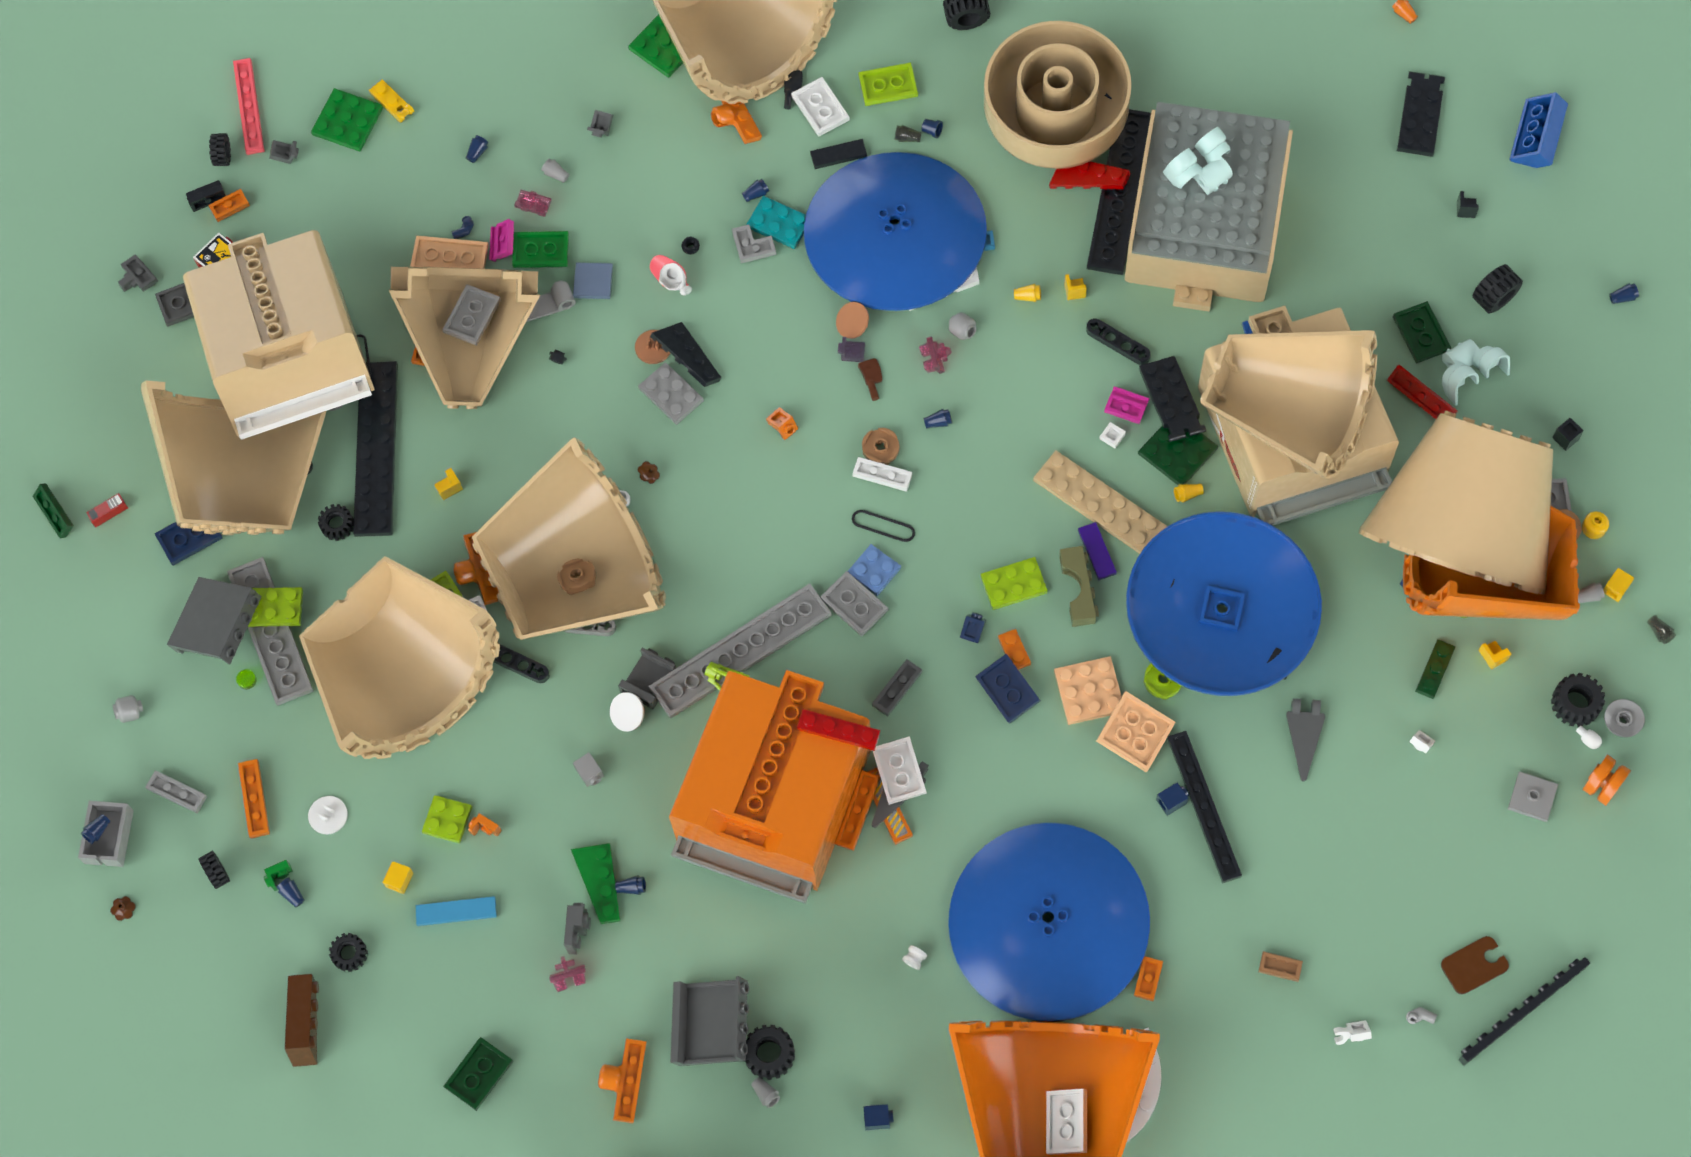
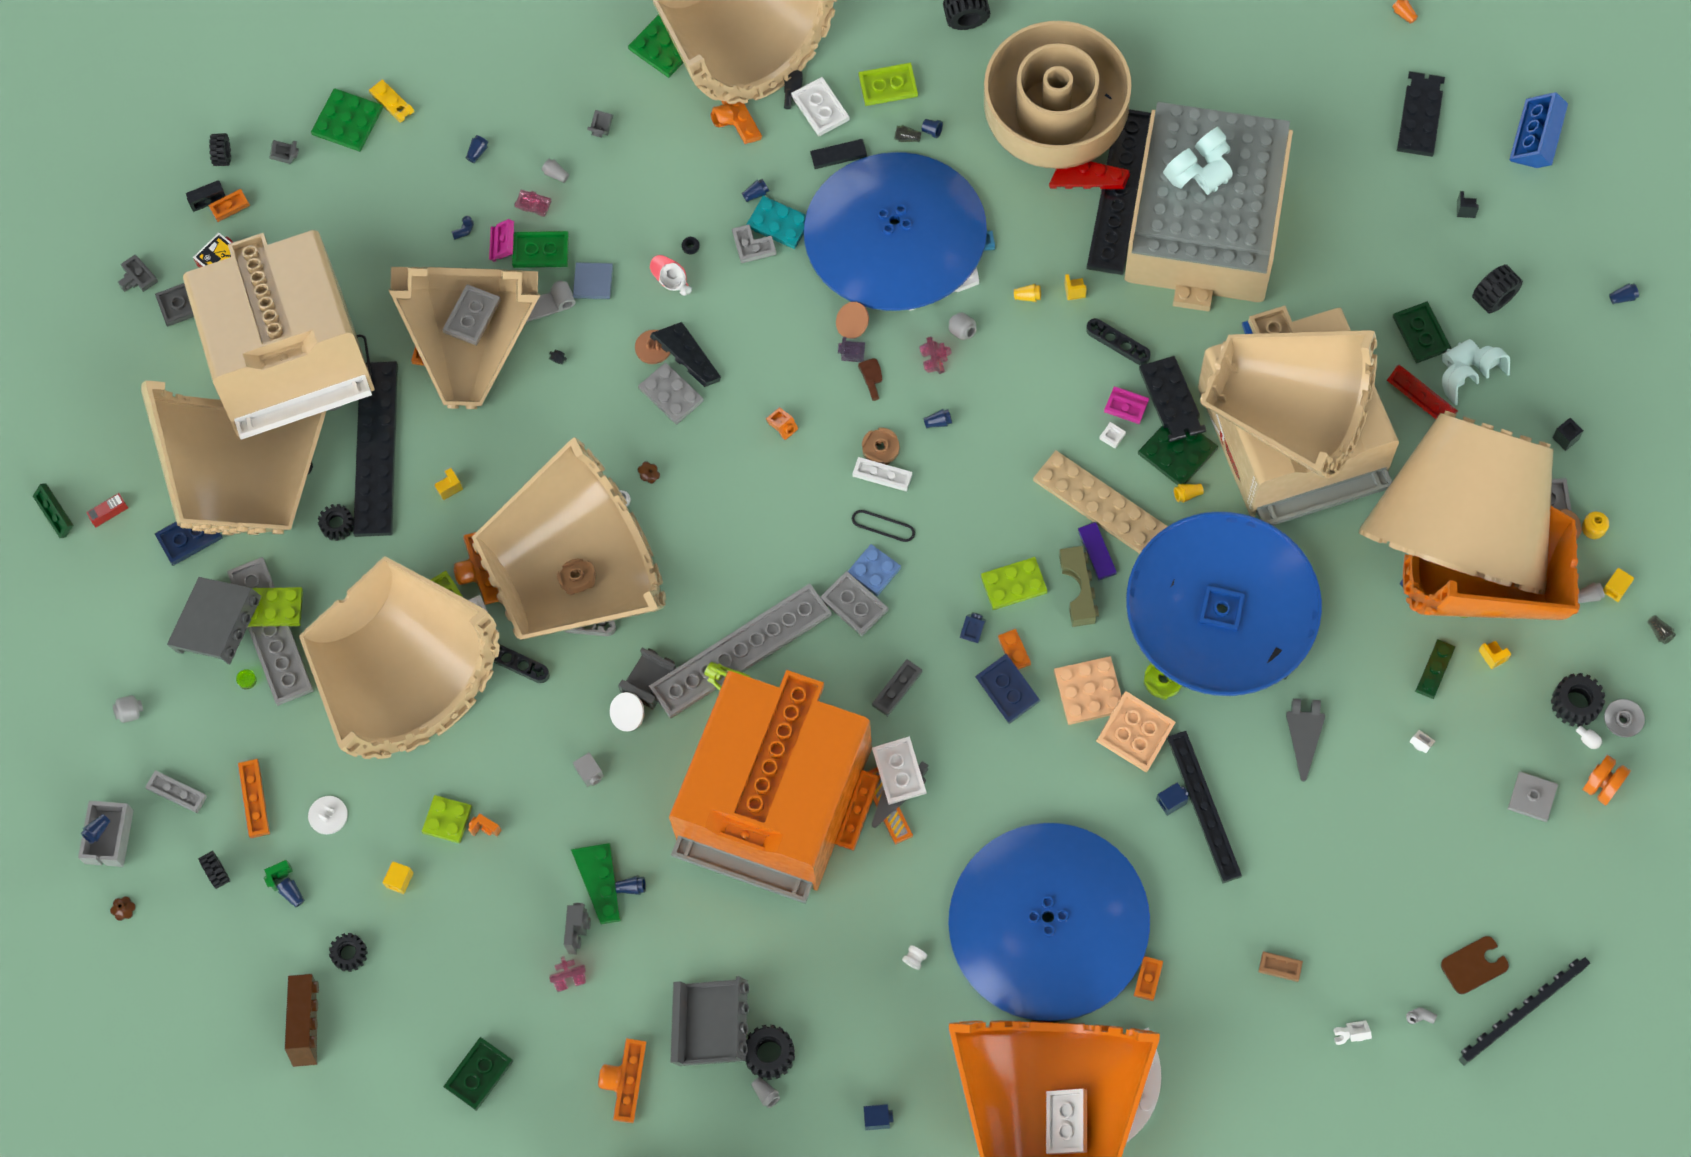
coral tile [233,58,265,155] -> none
light nougat plate [410,236,489,269] -> none
dark azure tile [415,896,497,926] -> none
red plate [797,709,880,751] -> none

